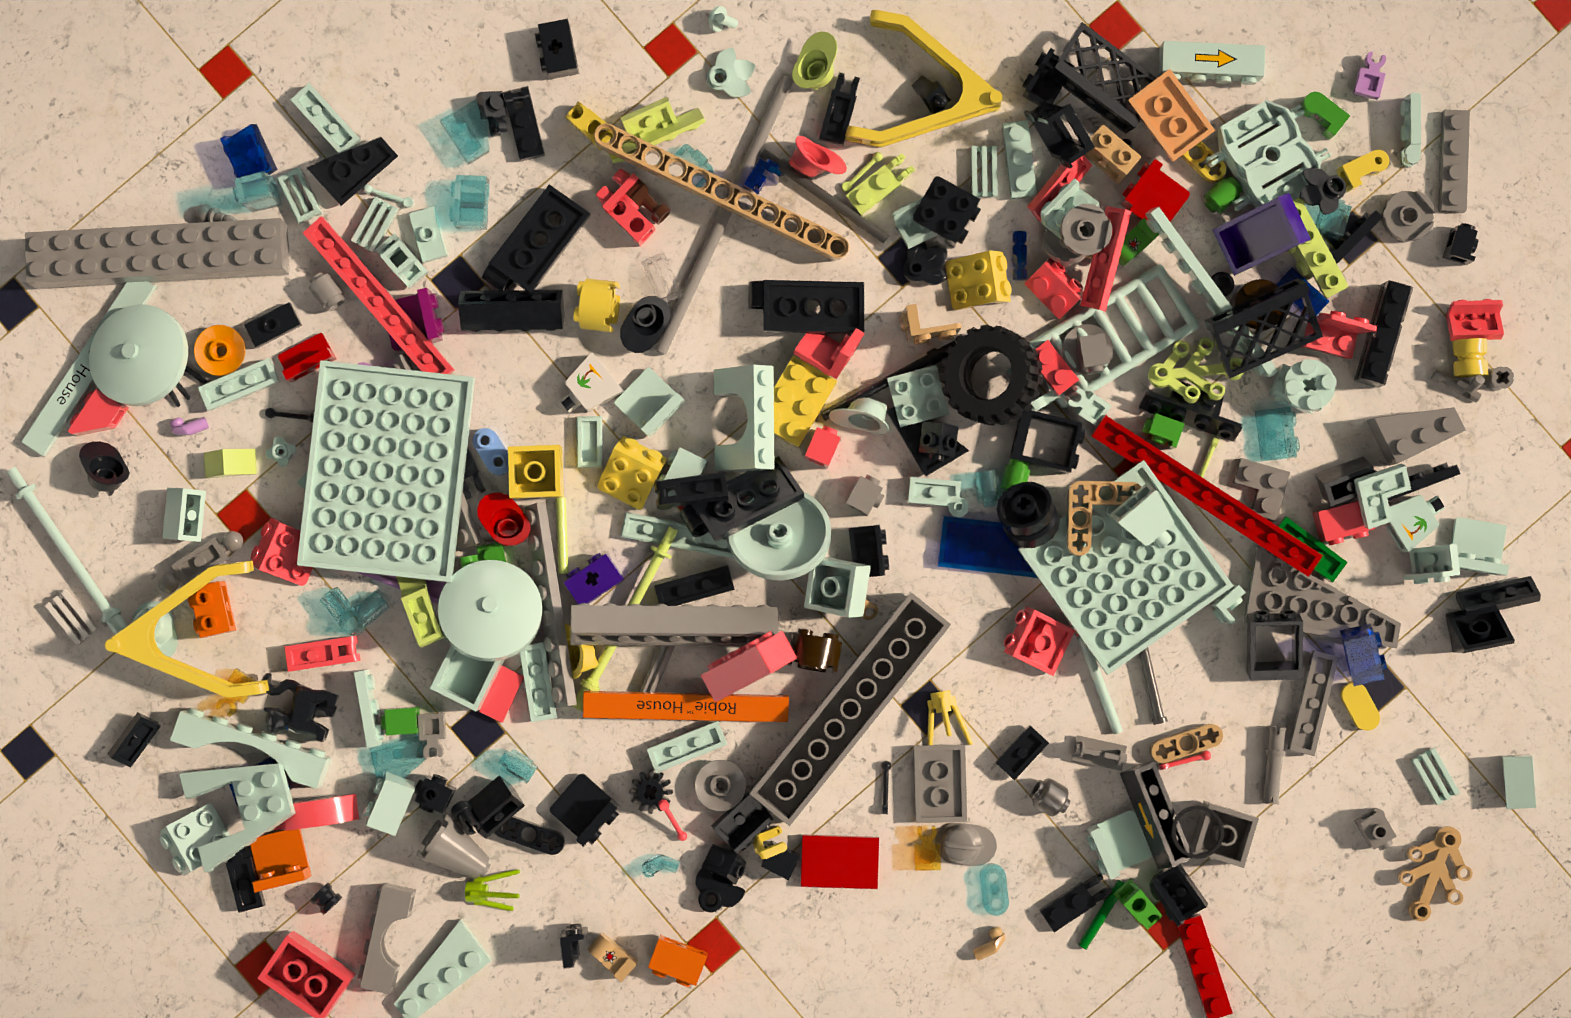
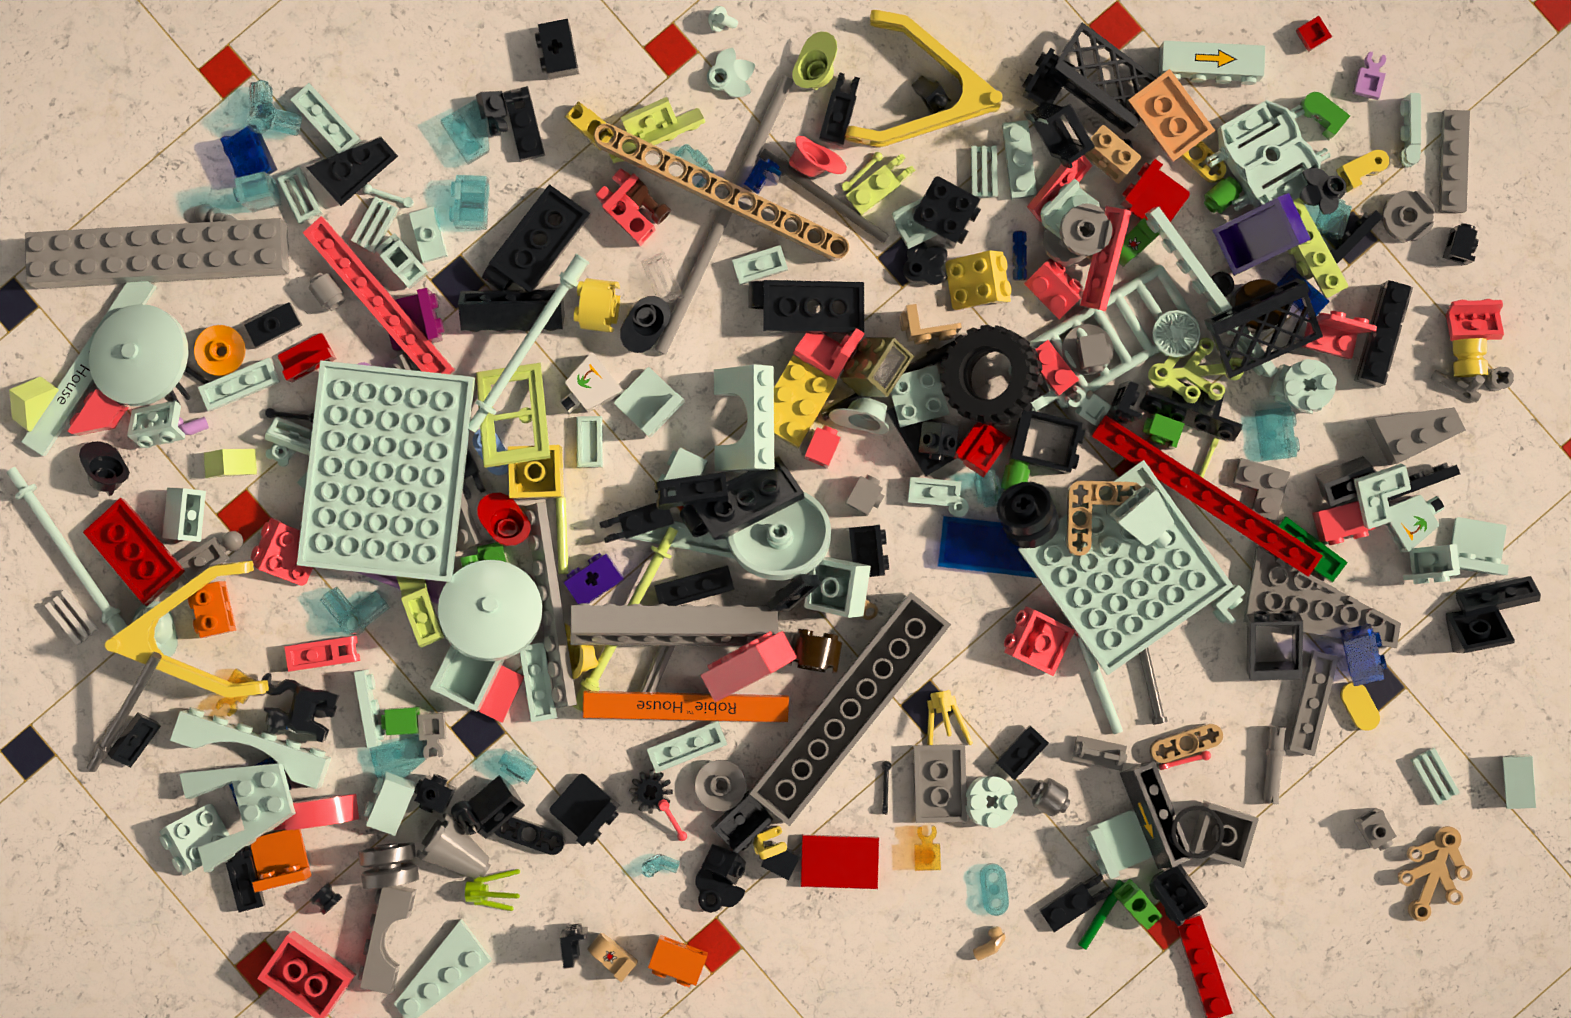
light yellow bracket [598,436,668,510] -> none
light grey piece [935,823,997,866] -> none
none -> yellowish green slope [9,376,59,432]
none -> red plate [83,497,185,606]
none -> flat silver bar [87,652,162,772]
none -> light aqua bracket [127,400,185,448]
none -> clear light blue piece [246,80,302,136]
none -> light aqua tile [265,417,312,455]
none -> flat silver wheel [358,842,419,889]
none -> light aqua bar [469,254,590,433]
none -> yellowish green door [476,363,550,468]
none -> black hinge [599,503,675,543]
none -> light aqua plate [732,245,788,285]
none -> black plate [768,574,821,612]
none -> olive piece [839,337,914,397]
none -> red plate [953,423,1011,478]
none -> light aqua plate [965,776,1018,828]
none -> black bracket [1108,381,1143,424]
none -> light aqua wheel [1152,310,1201,358]
none -> red plate [1296,16,1332,52]

